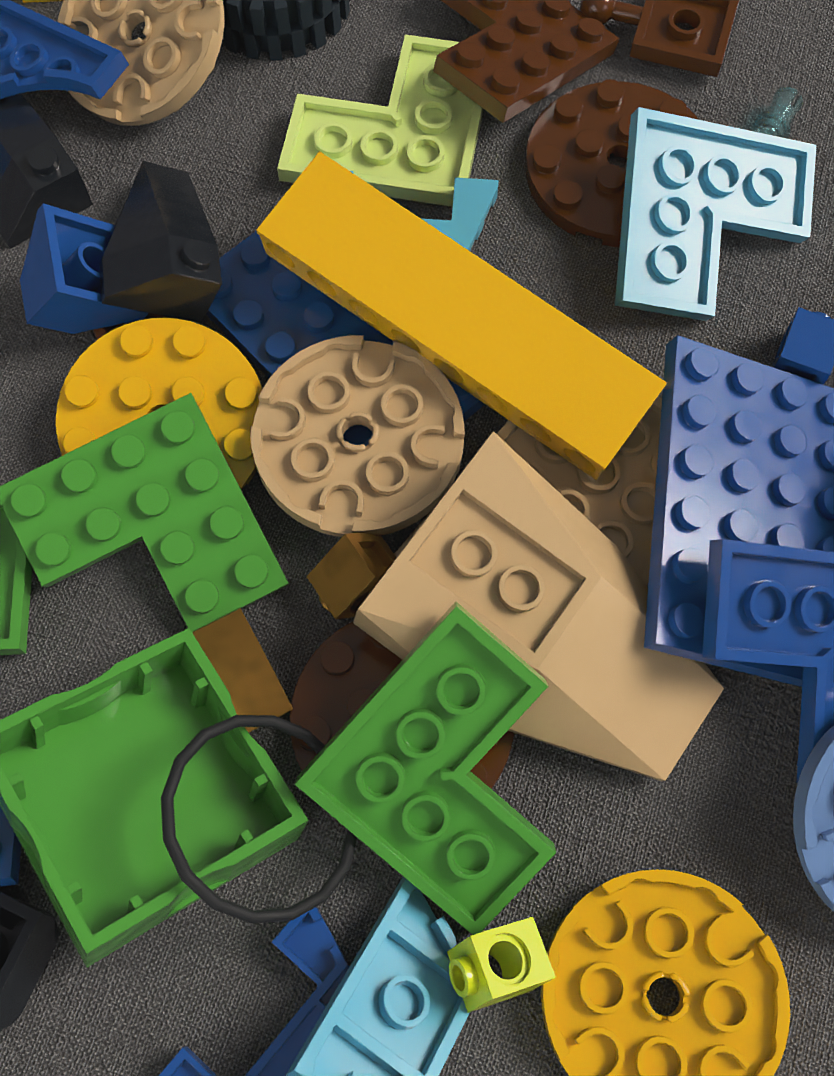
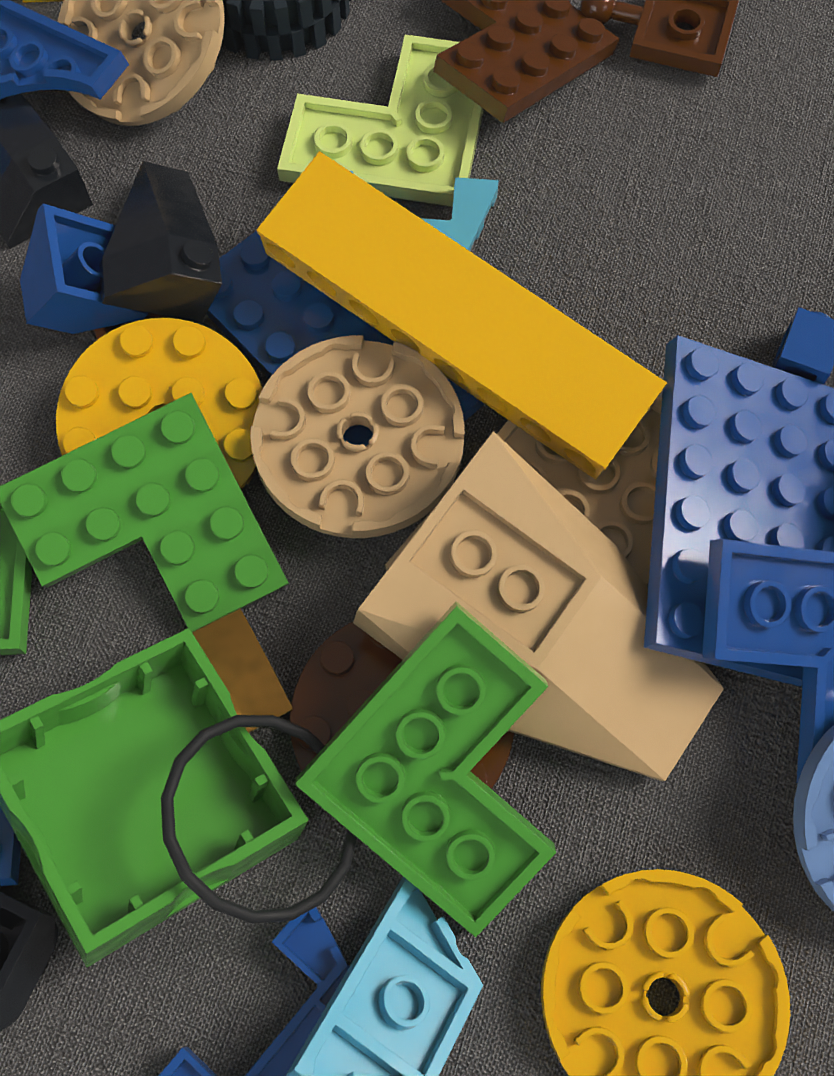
pearl gold brick [307,533,396,619] -> none
neon yellow brick [447,917,556,1013] -> none
reddish brown plate [525,79,699,247] -> none
plate [615,107,816,321] -> none
clear light blue pin [753,87,803,138] -> none

